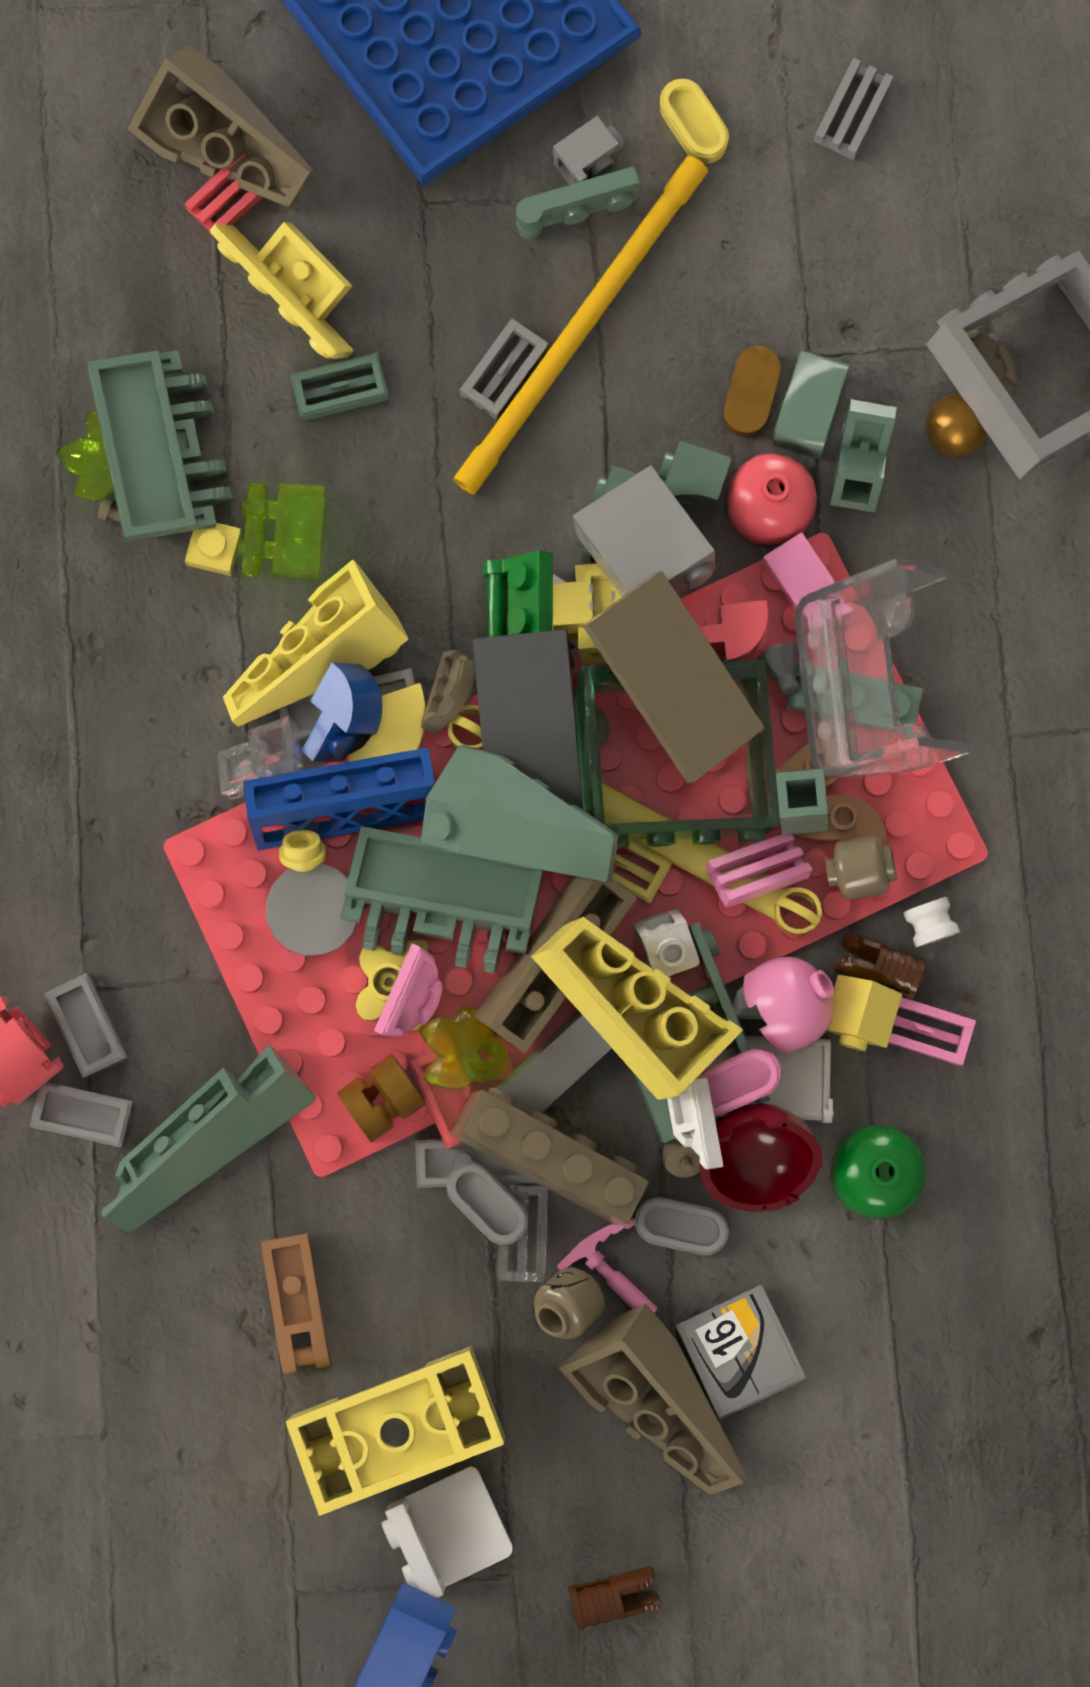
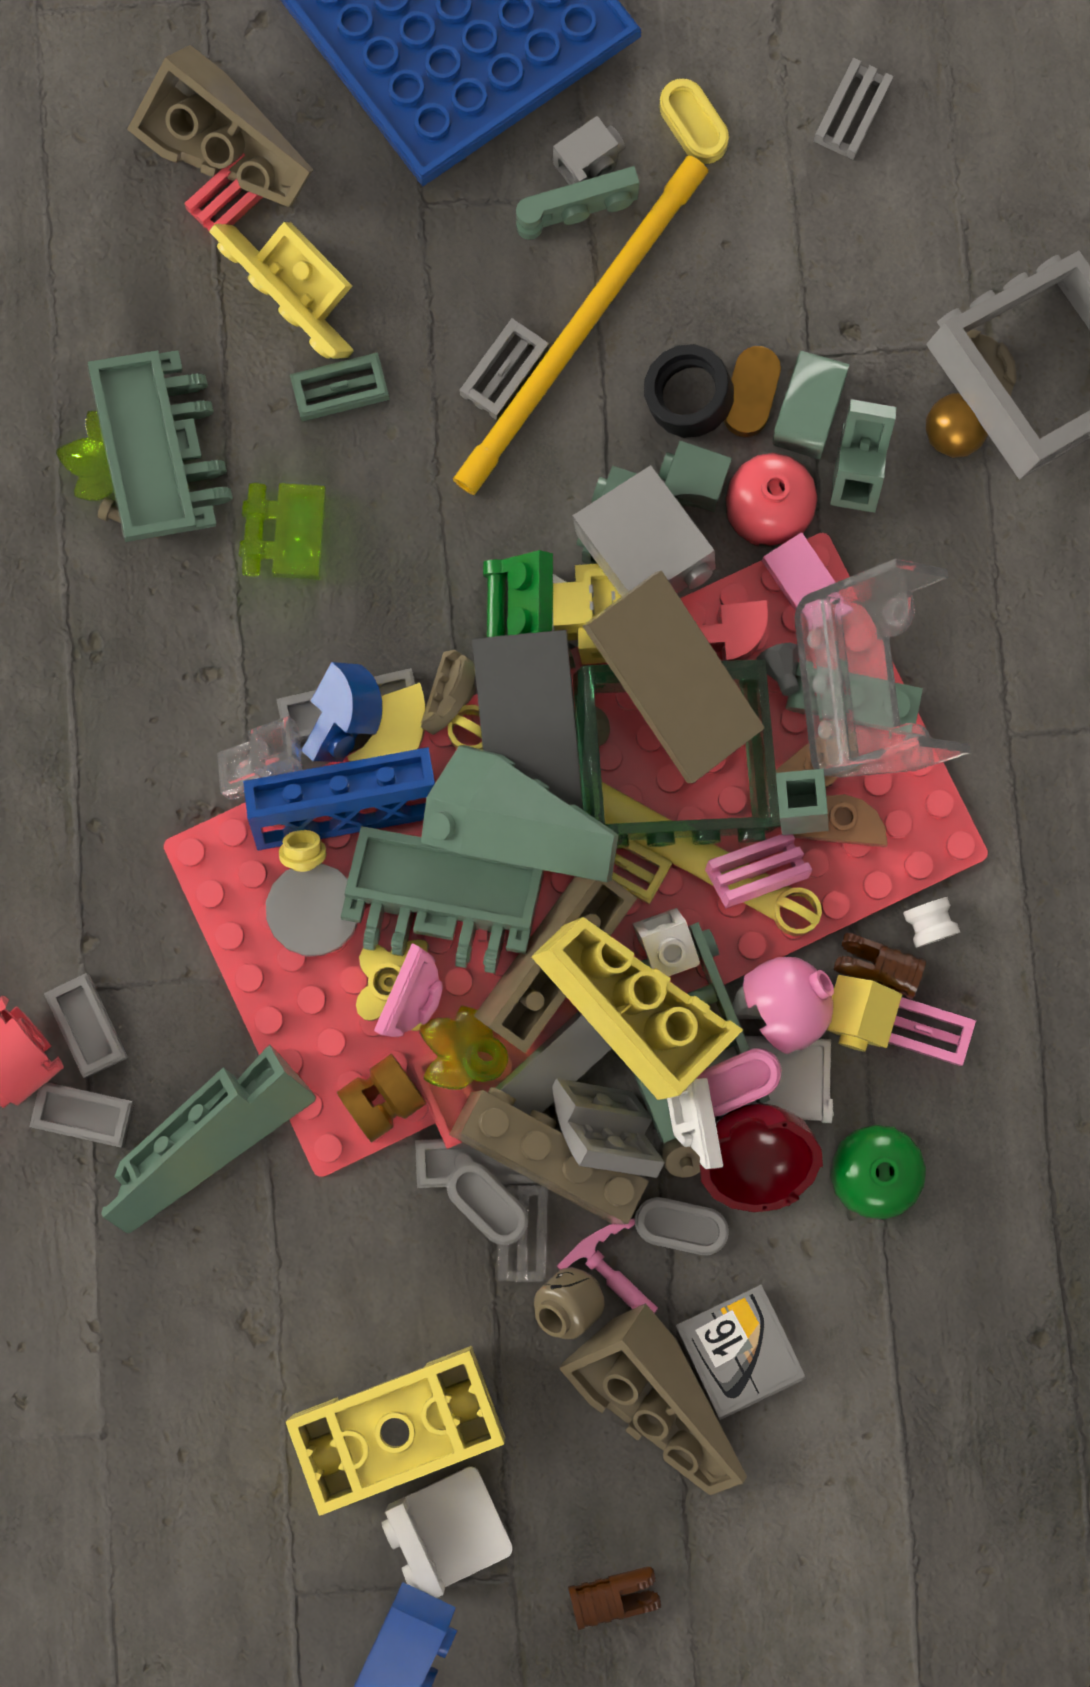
light yellow plate [185,523,243,576] -> none
light yellow wedge [223,560,408,727] -> none
medium nougat plate [260,1233,331,1375] -> none
dark tan head [825,835,897,900] -> none
none -> light grey slope [552,1078,665,1178]
none -> black tyre [644,344,734,438]

